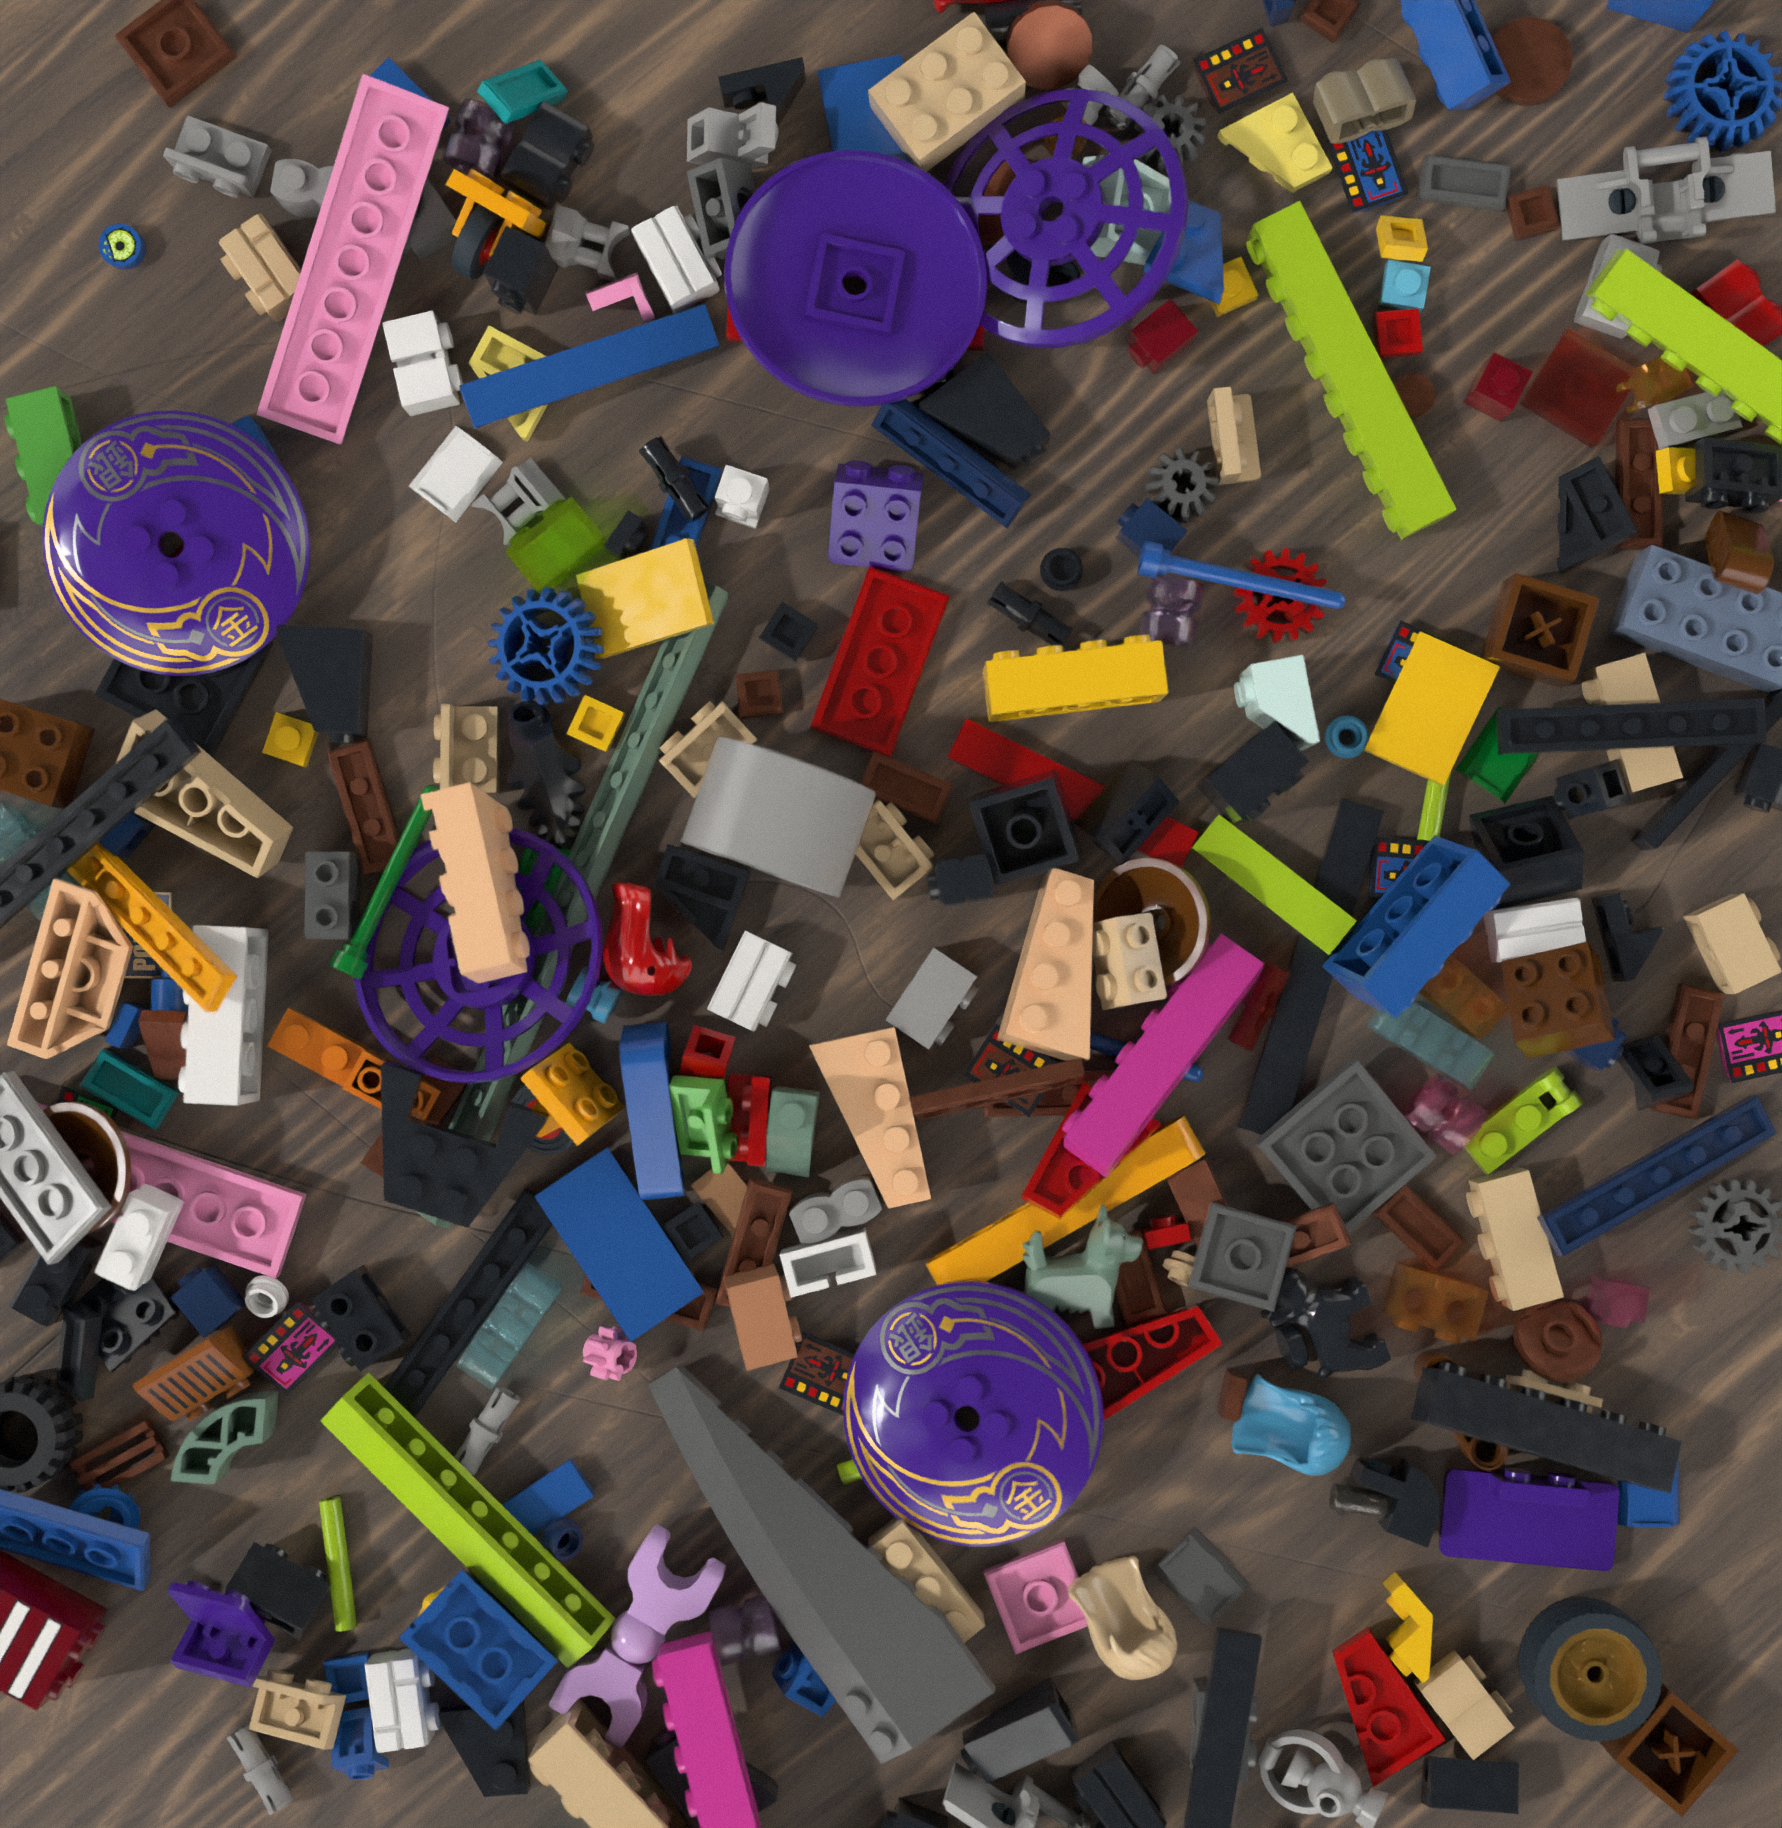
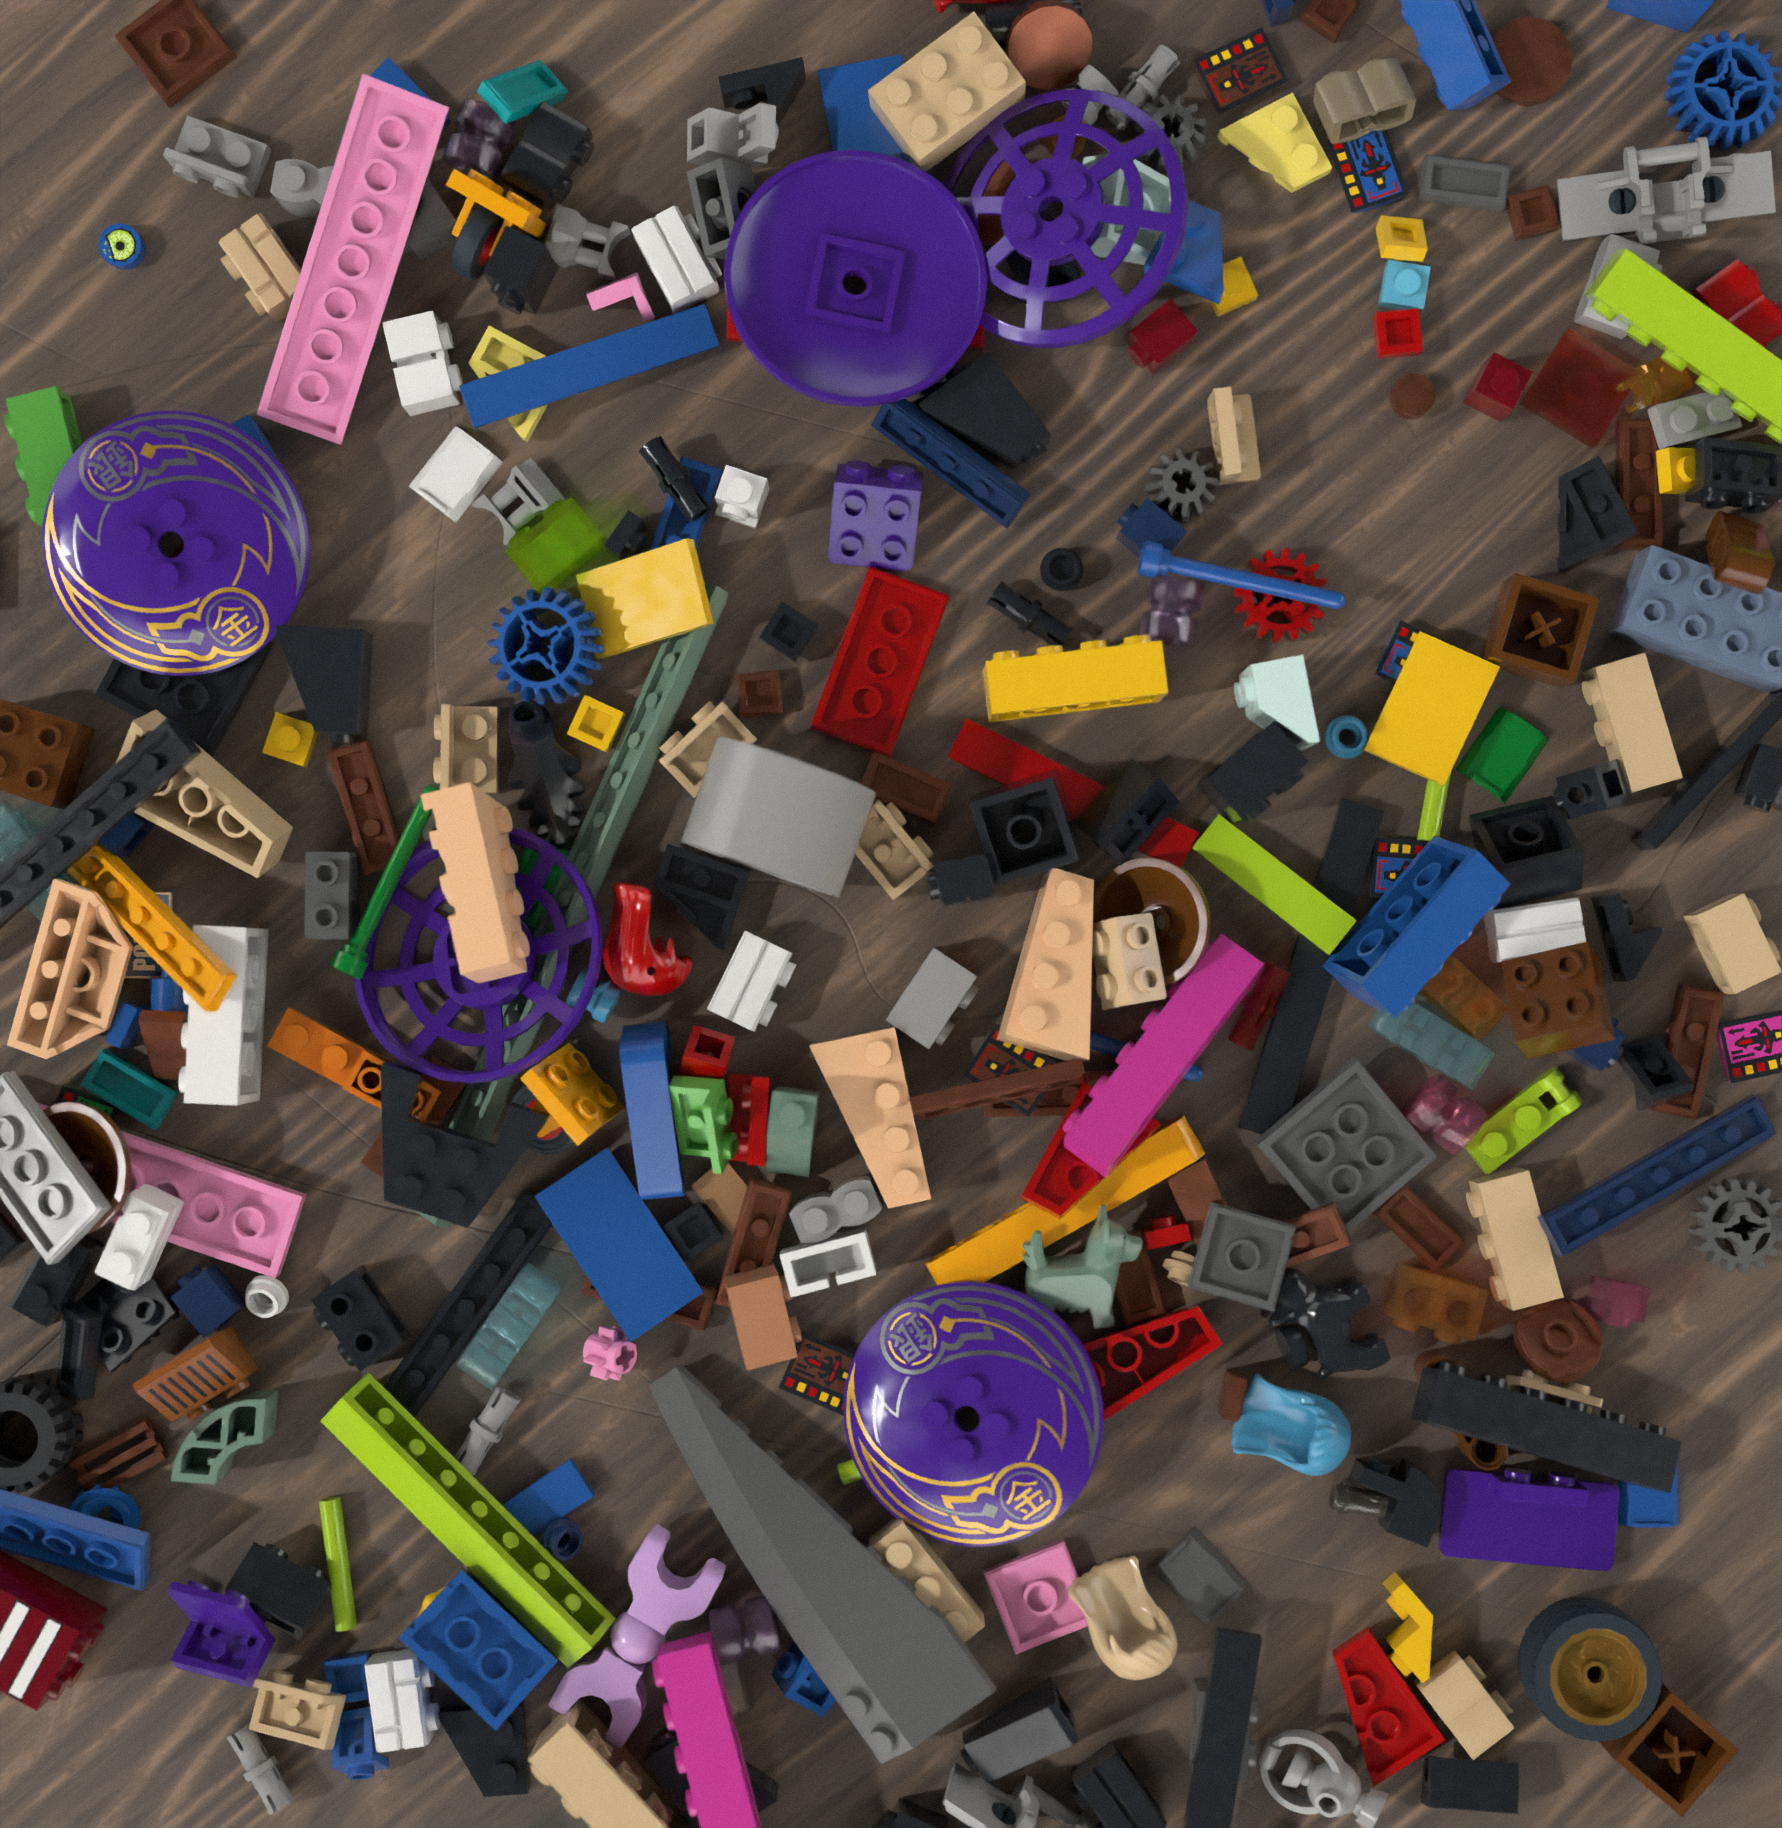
piece [242,1302,340,1396] -> none
lime brick [1246,201,1457,540] -> none
black plate [1496,698,1766,755] -> none

